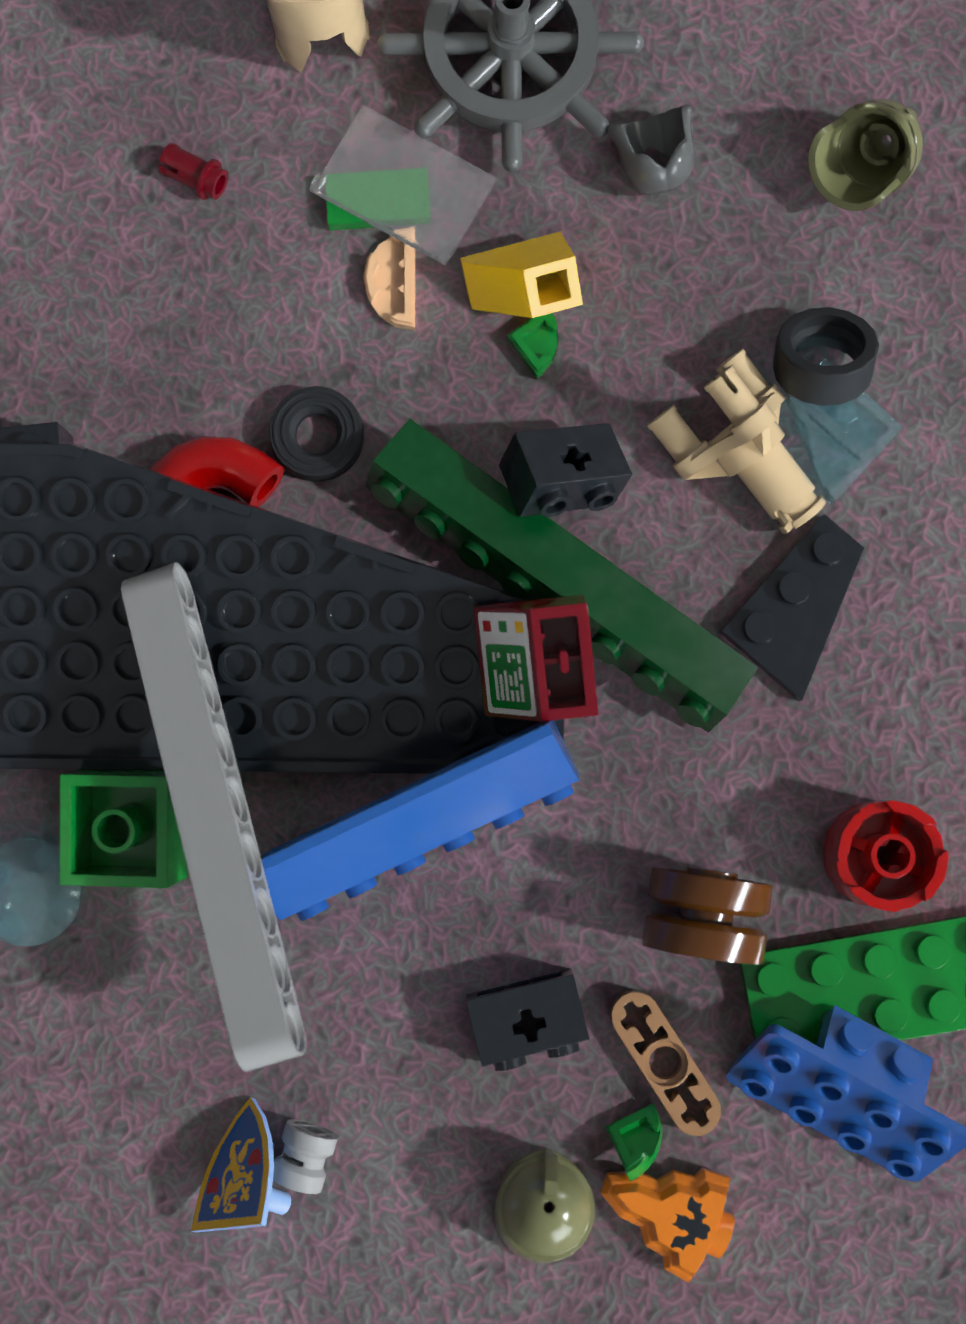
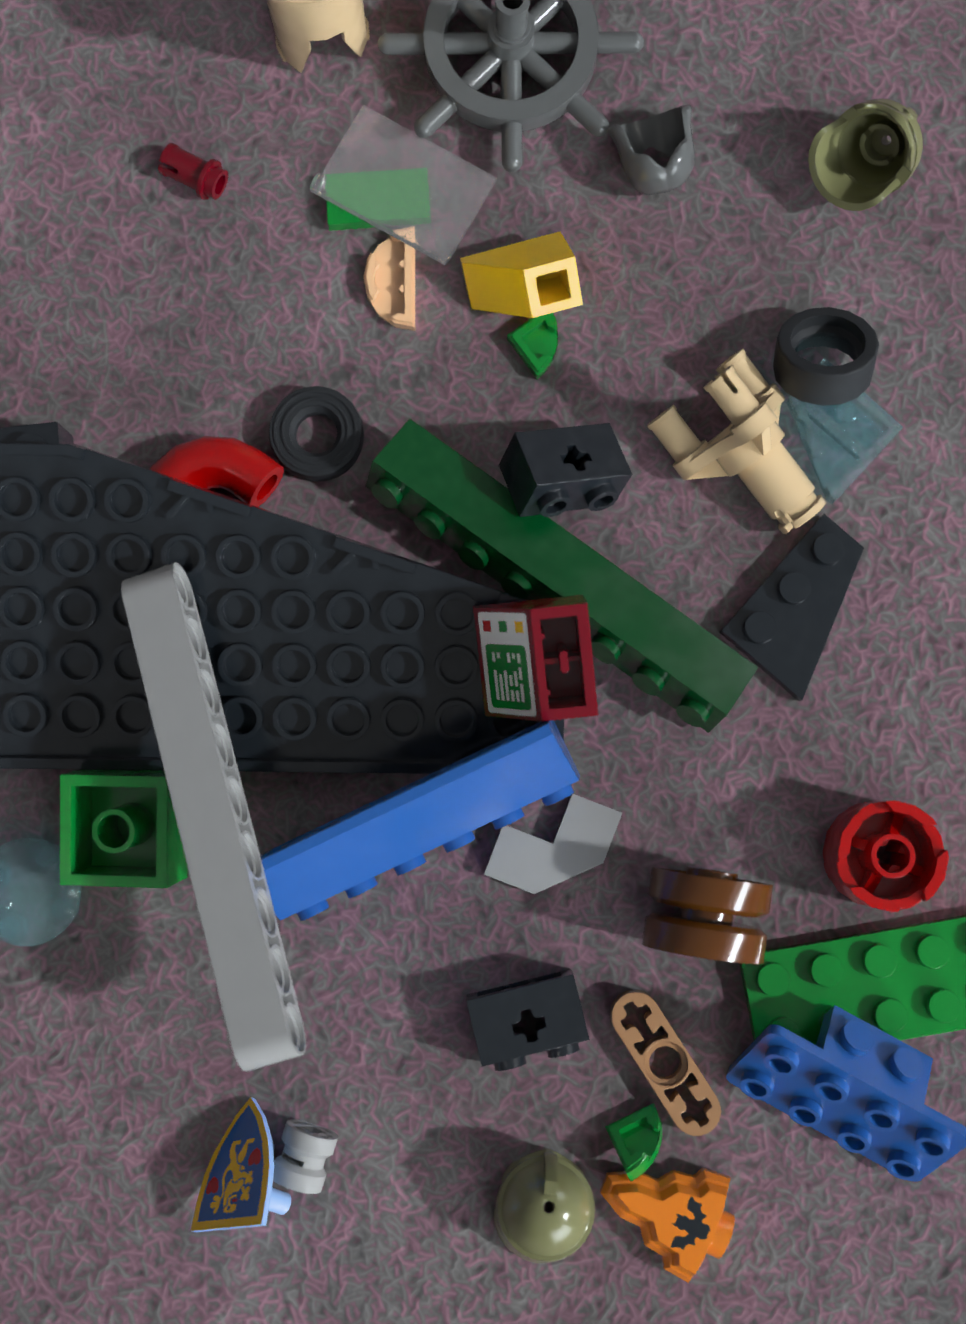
none -> light grey tile [484,794,622,894]

